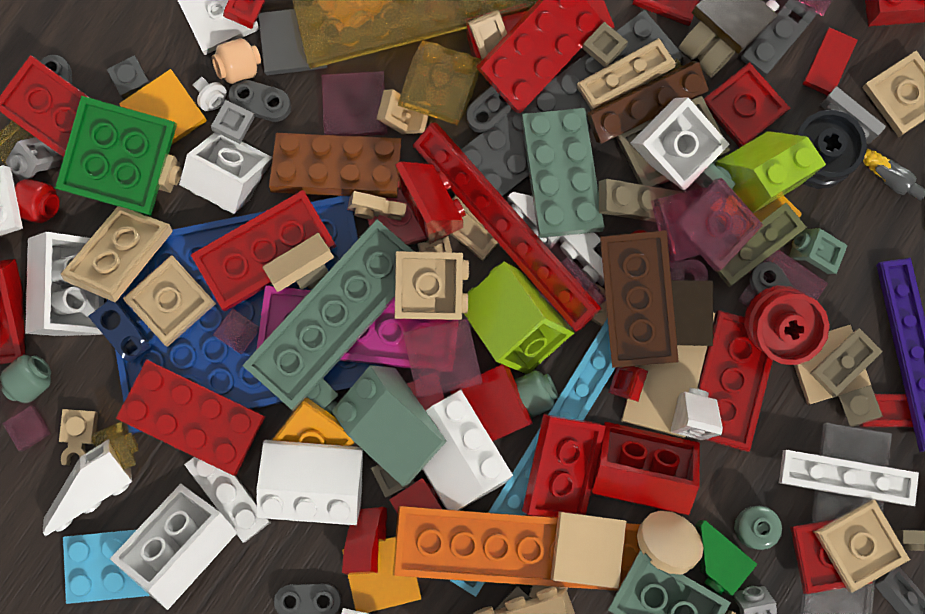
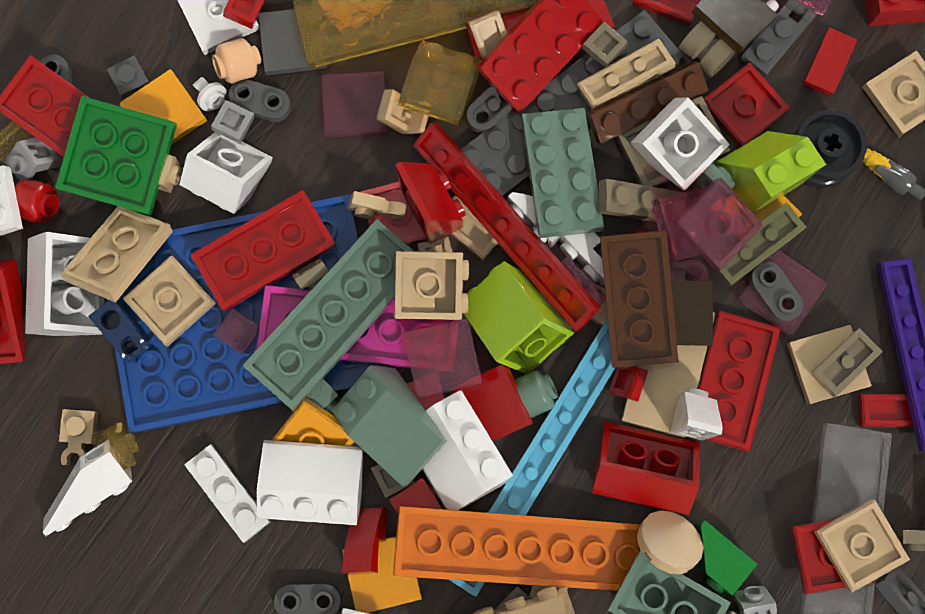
sand green head [0,355,51,403] -> none
clear pink plate [2,406,51,452] -> none
medium azure plate [63,530,150,604] -> none
white slope [110,483,238,610] -> none
red plate [116,359,265,476] -> none
tan tile [263,233,334,292] -> none
dark orange plate [269,133,402,198] -> none
red plate [522,414,606,518] -> none
tan tile [550,512,626,589] -> none
sand green head [734,506,782,550] -> none
red wheel [744,285,830,365] -> none
white plate [779,450,919,506] -> none
sand green bracket [789,228,848,274] -> none
light grey plate [820,86,886,145] -> none
dark tan plate [839,385,883,427] -> none

